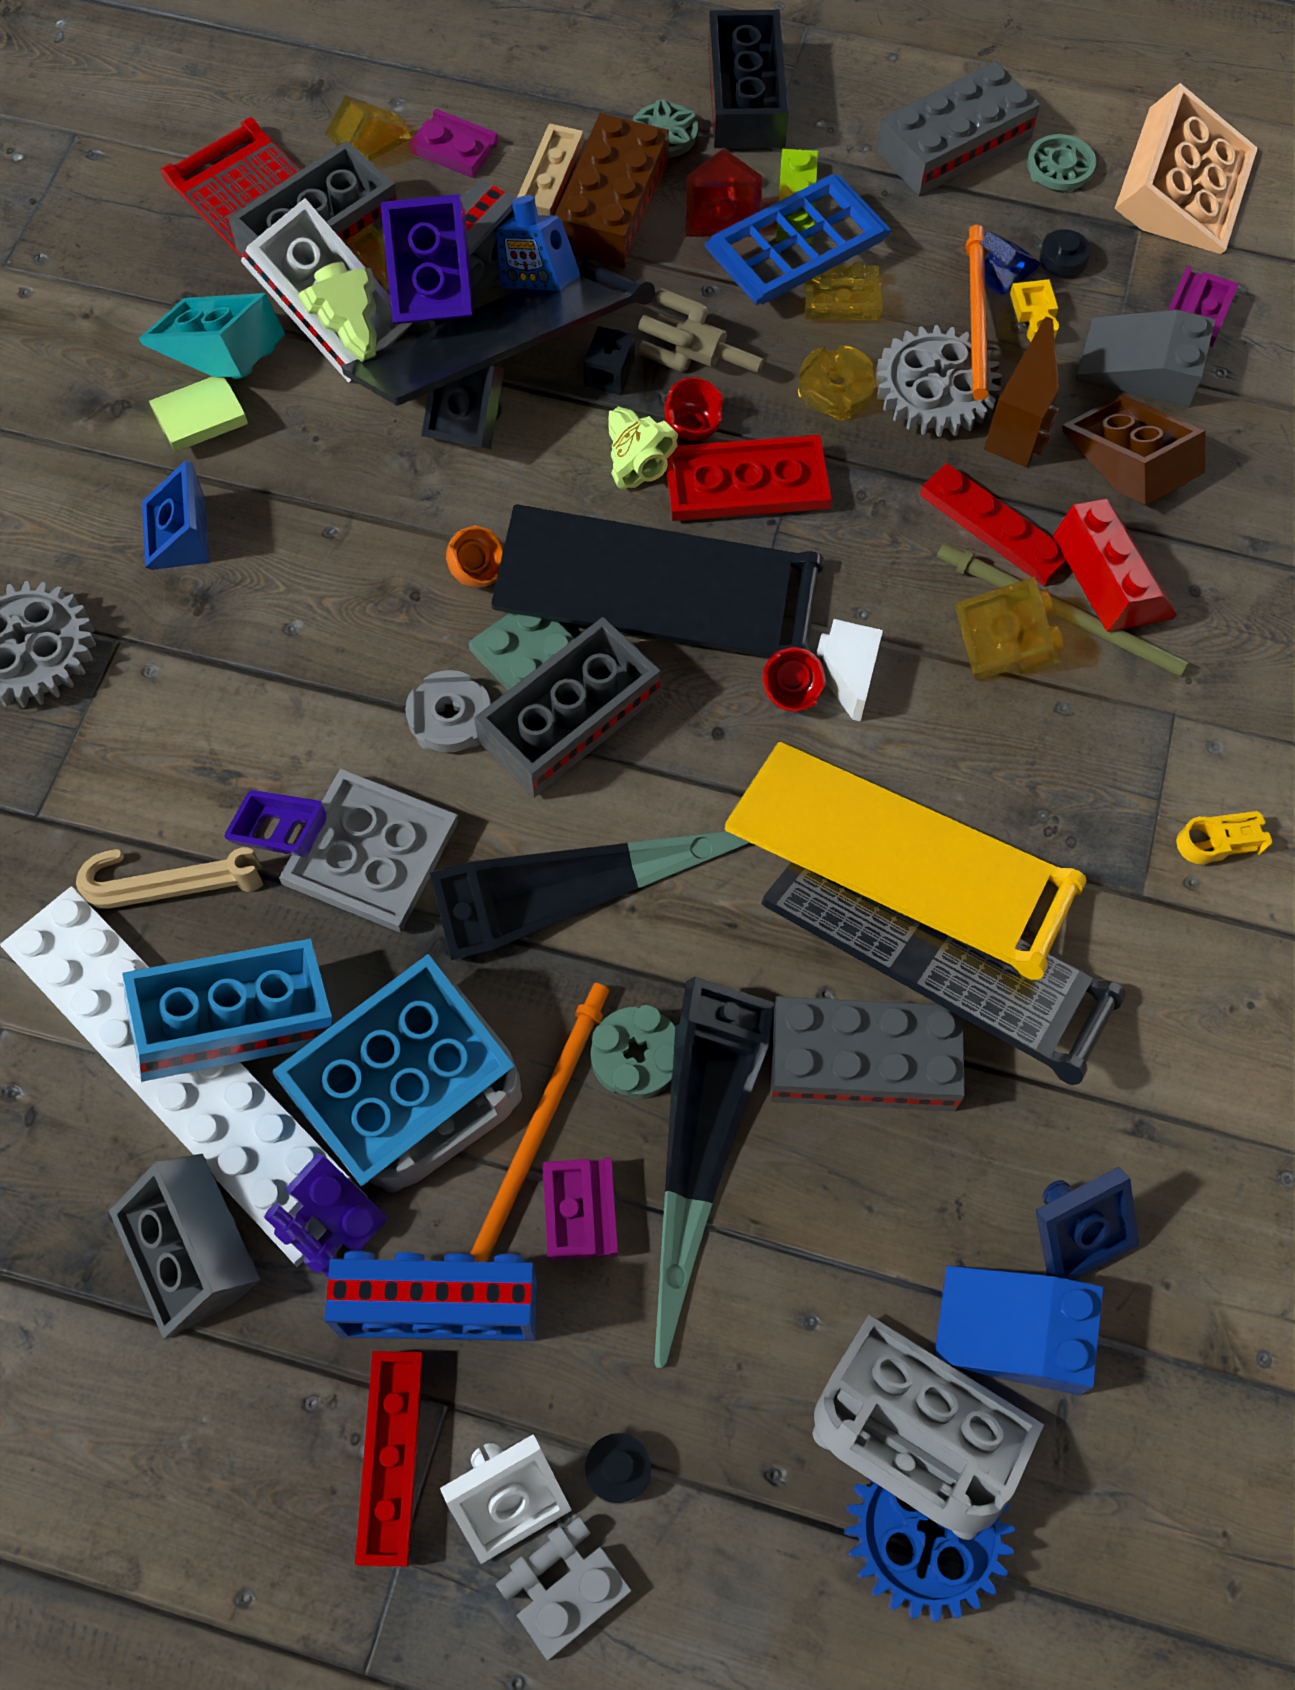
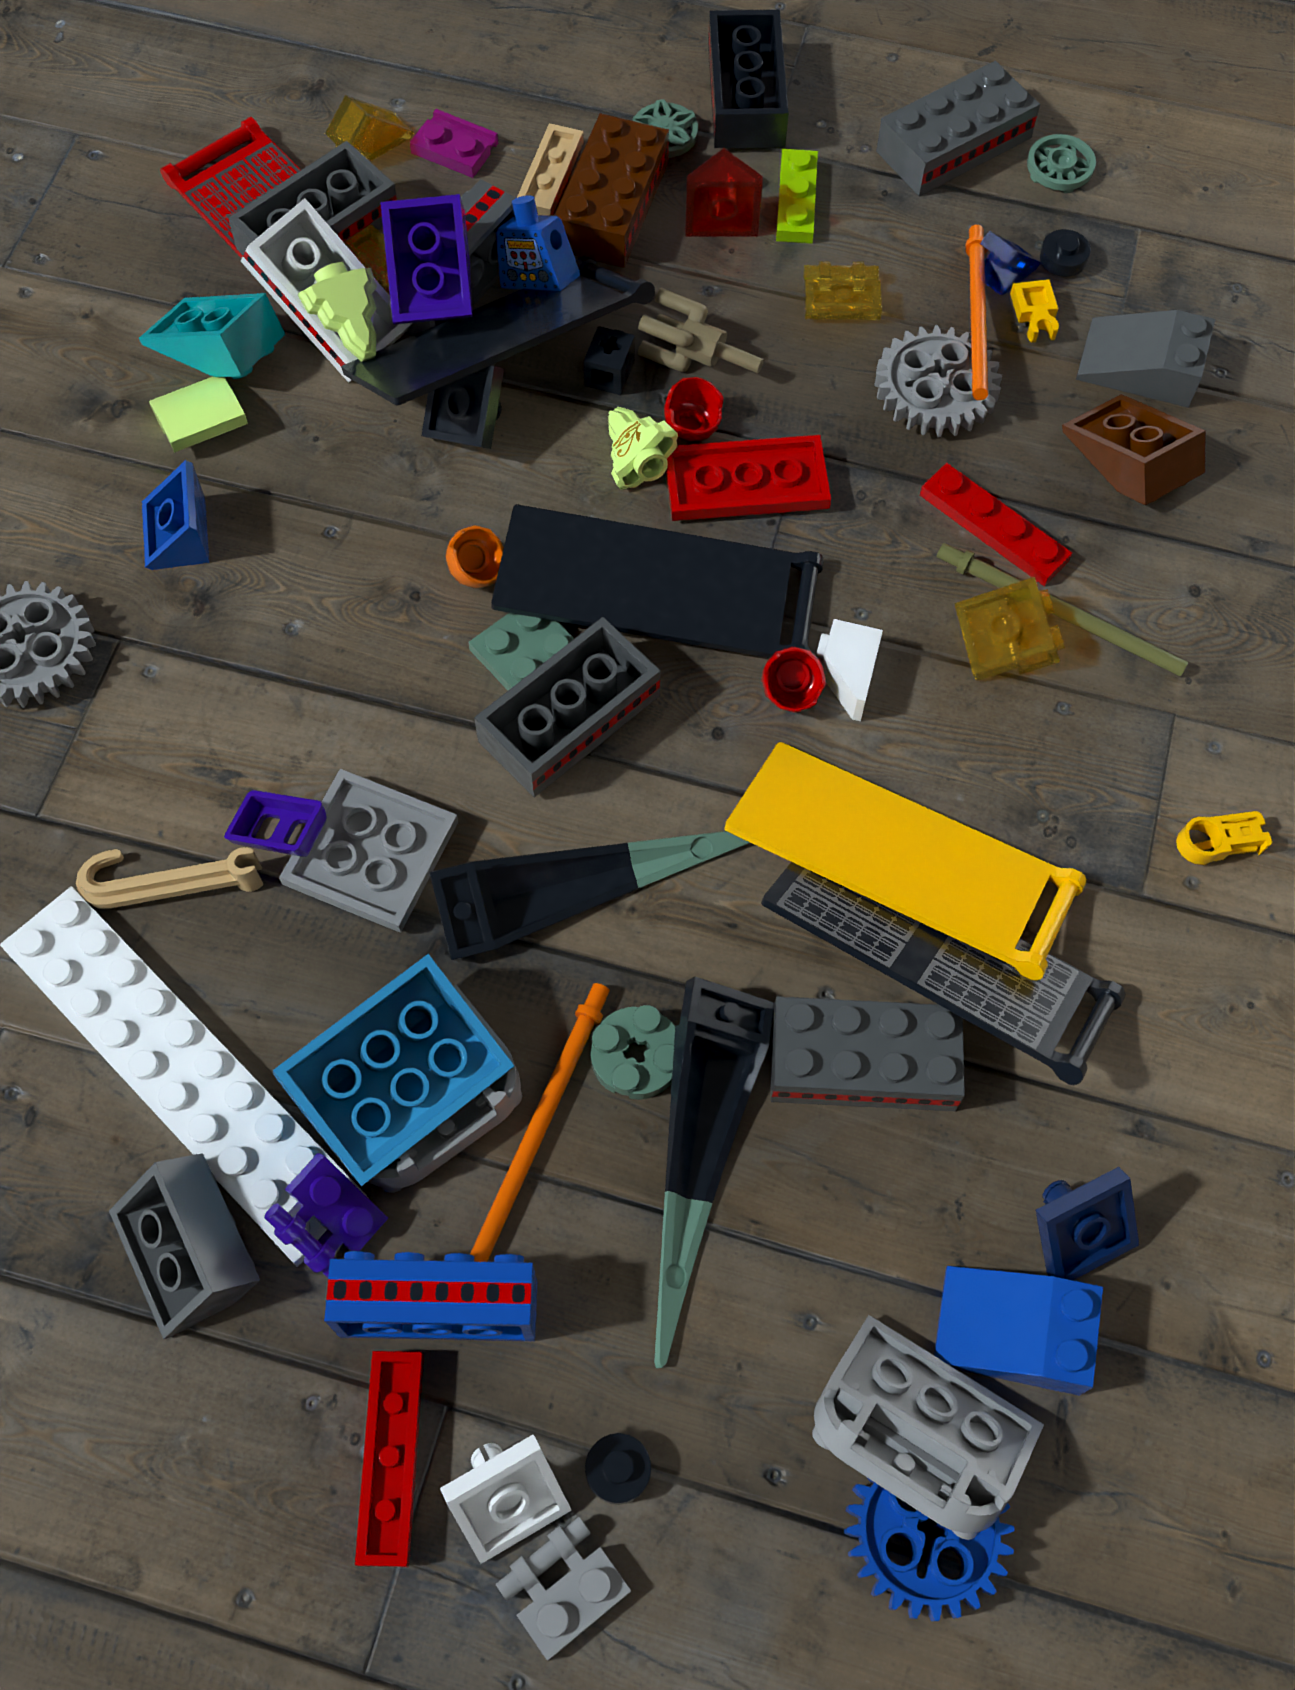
dark azure brick [122,939,332,1082] -> none
light grey plate [405,670,490,753] -> none
magenta plate [543,1157,618,1261] -> none
blue piece [705,174,891,305] -> none
clear yellow plate [798,345,876,421] -> none
reddish brown slope [984,316,1059,468] -> none
red slope [1053,499,1177,632] -> none
light nougat slope [1115,83,1258,254] -> none
magenta plate [1168,266,1239,347] -> none

